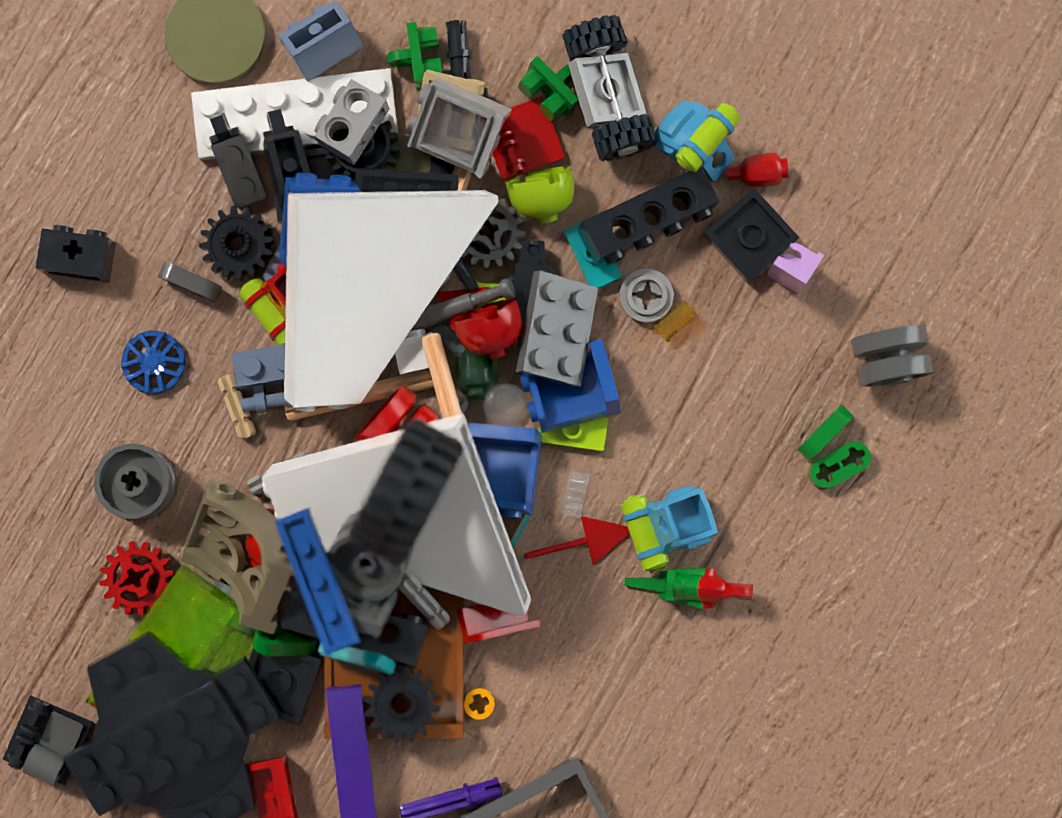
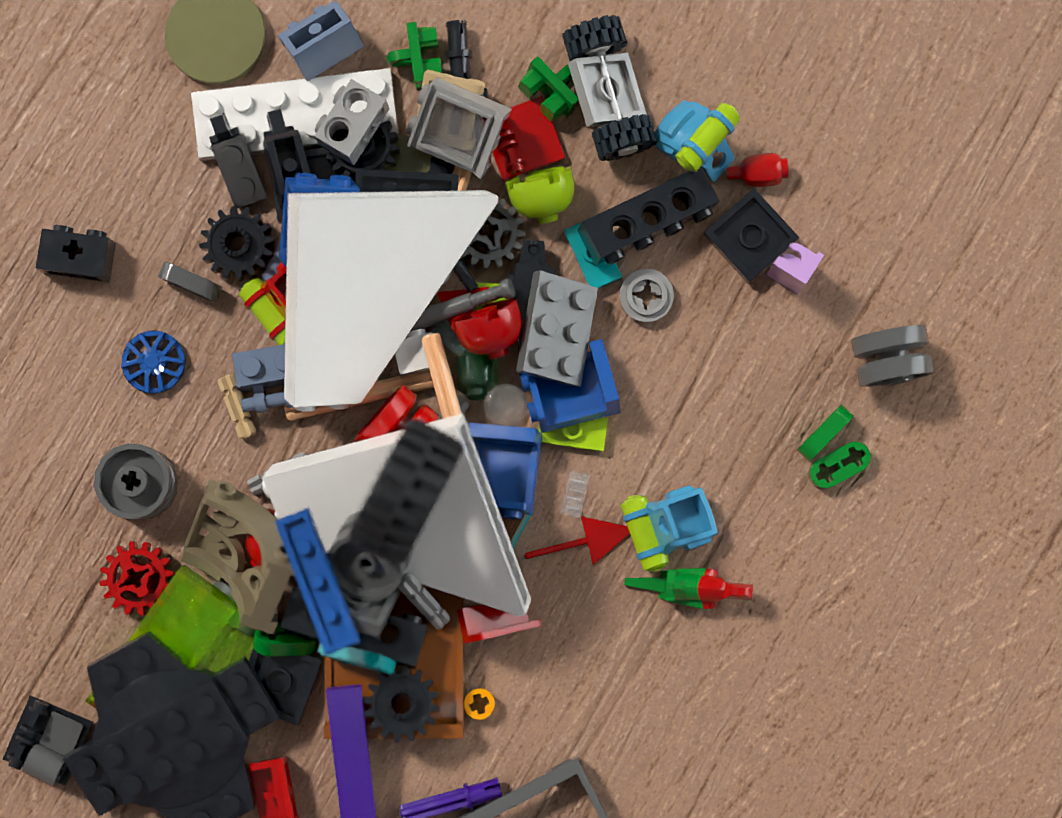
clear yellow pin [653,300,697,343] -> none

